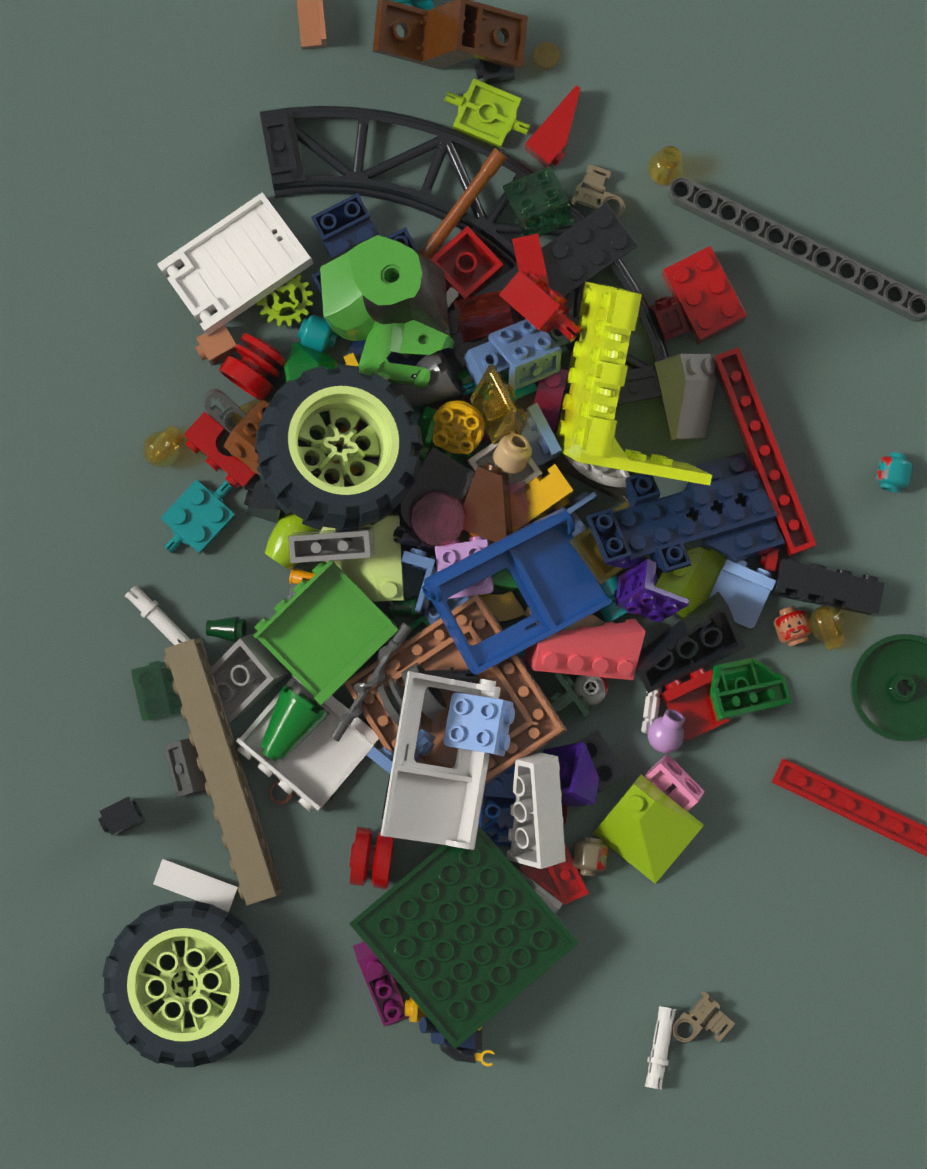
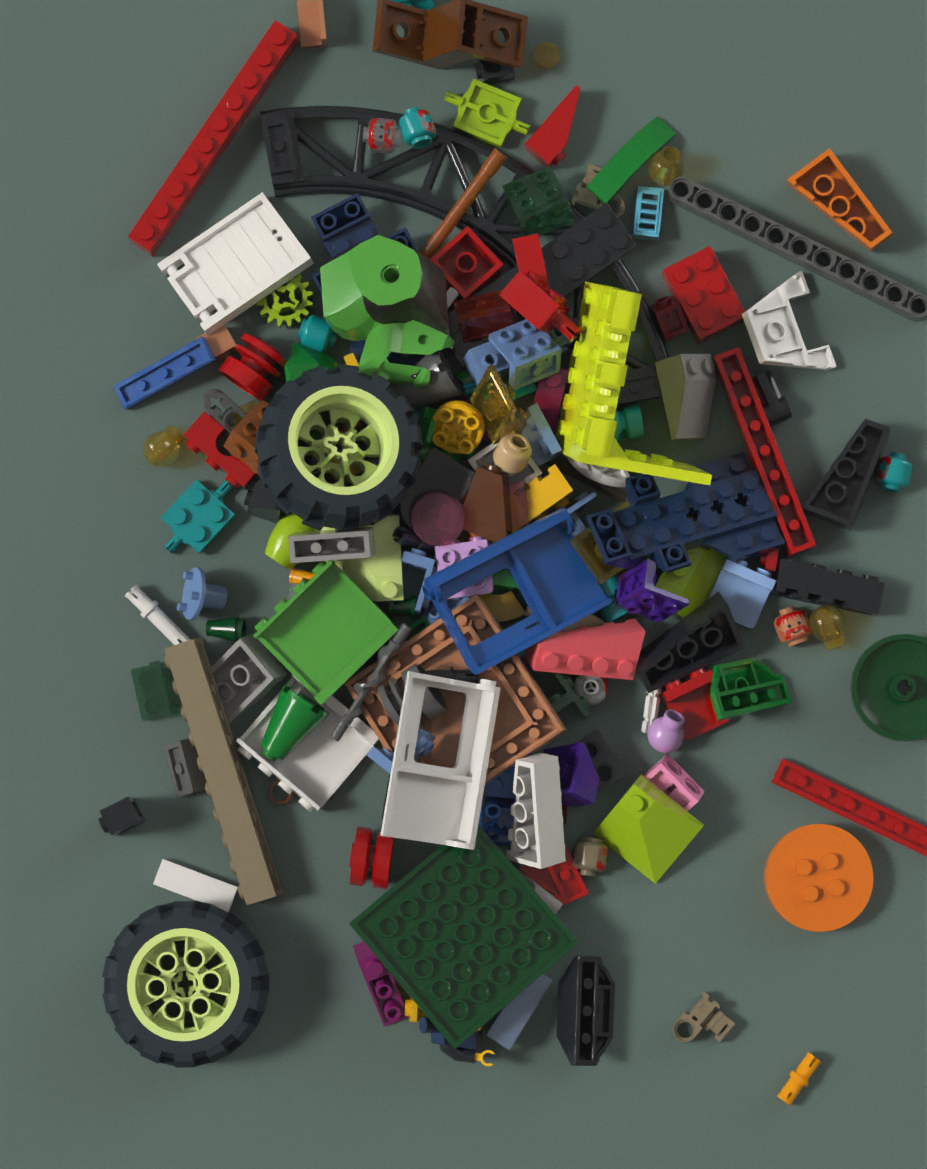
light blue bracket [444,692,515,756] -> none
white pin [645,1006,676,1090] -> none
none -> blue tile [113,336,216,410]
none -> red brick [128,20,299,257]
none -> medium blue piece [177,567,228,620]
none -> clear head [363,118,401,153]
none -> teal head [399,107,436,149]
none -> sand blue slope [486,974,552,1050]
none -> black wedge [557,956,615,1066]
none -> green slope [586,116,676,204]
none -> teal wheel [614,404,644,442]
none -> medium azure slope [632,186,664,241]
none -> white wing [742,271,837,371]
none -> black piece [751,371,792,427]
none -> orange brick [764,824,874,932]
none -> light orange pin [777,1052,821,1106]
none -> orange wedge [787,148,893,253]
none -> black wedge [801,418,890,531]

